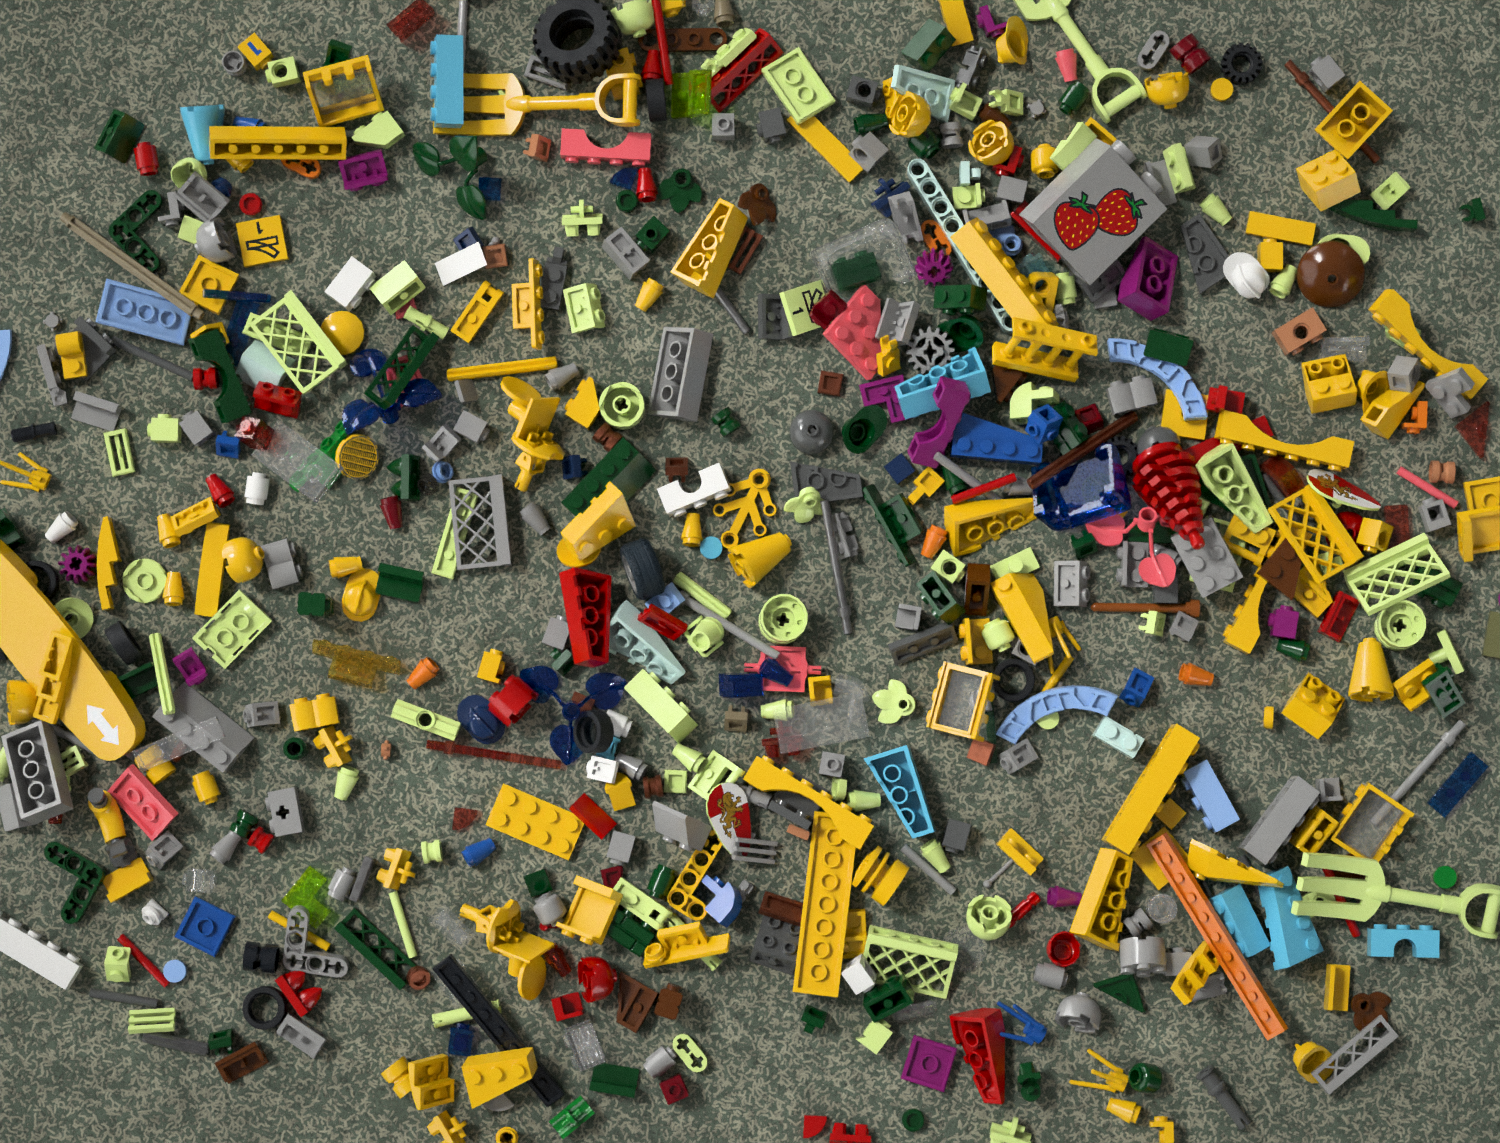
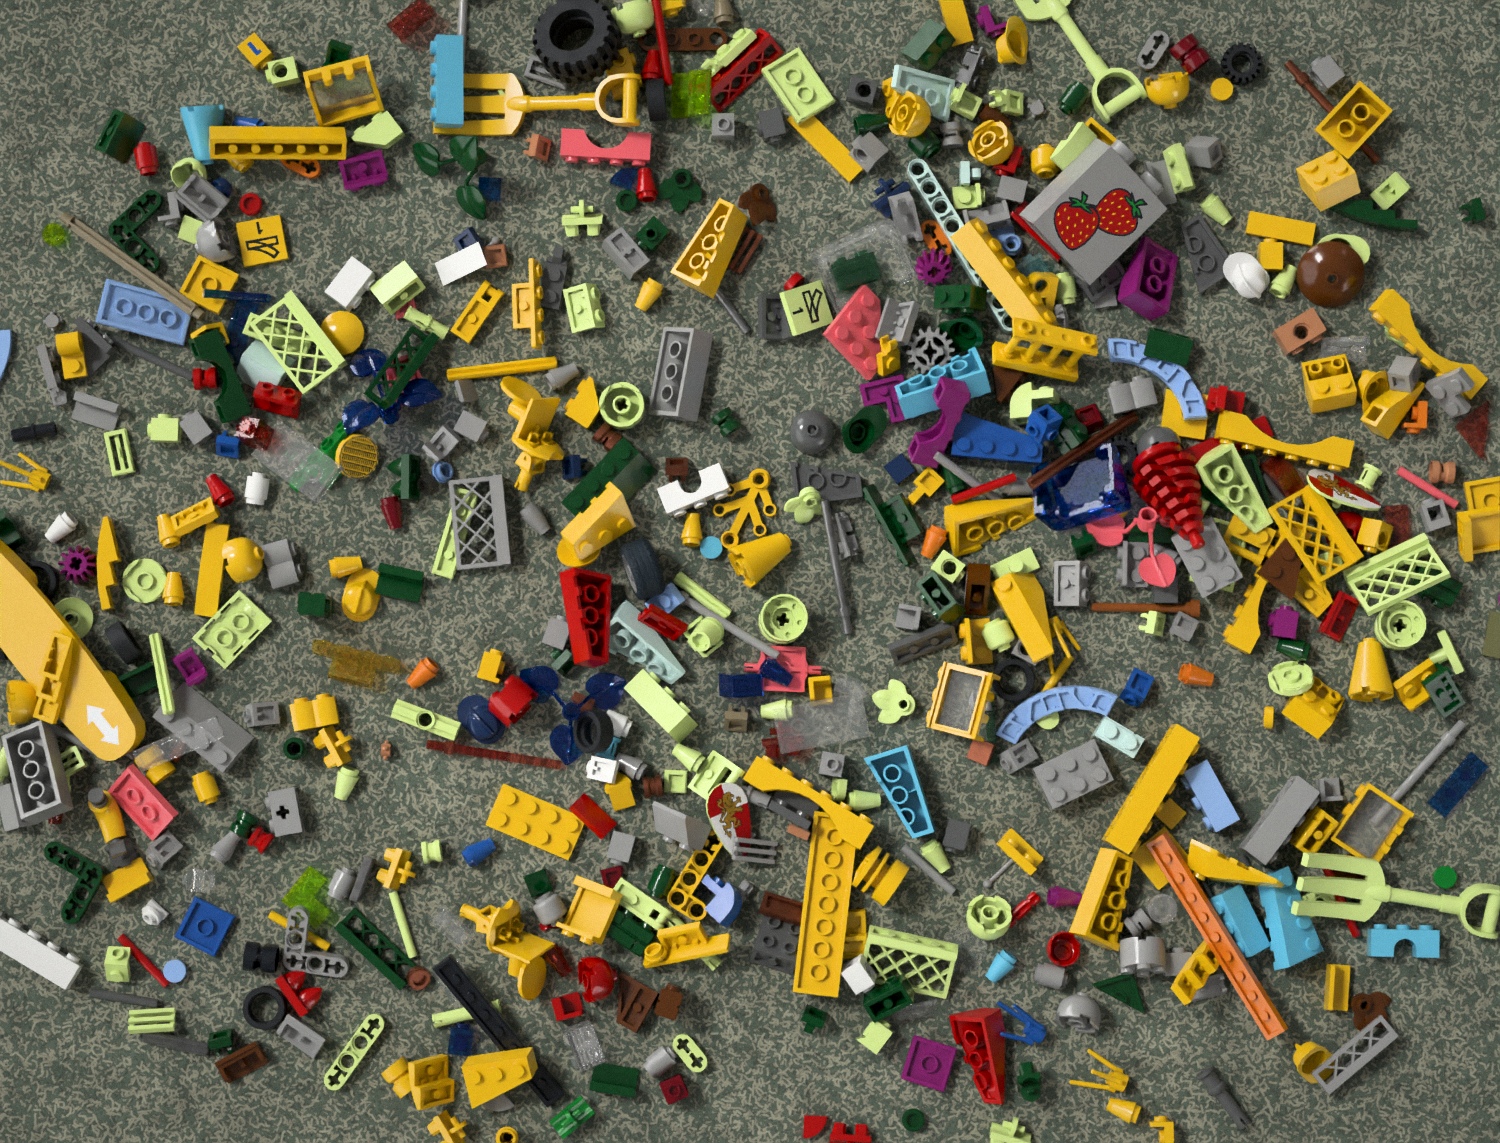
light grey wheel [222,50,247,77] -> none
clear red tile [452,807,478,830] -> none
dark red bracket [809,289,848,330] -> none
copper tile [817,370,843,397] -> none
coral cone [1055,48,1078,82] -> none
dark green head [1128,1062,1162,1094] -> none
none -> clear neon green tile [42,223,66,246]
none -> yellowish green beam [324,1013,385,1090]
none -> red tile [784,272,805,291]
none -> medium azure cone [985,949,1017,984]
none -> light grey brick [1031,739,1114,810]
none -> yellowish green tile [1268,661,1314,696]
none -> yellowish green bush [1354,463,1382,493]

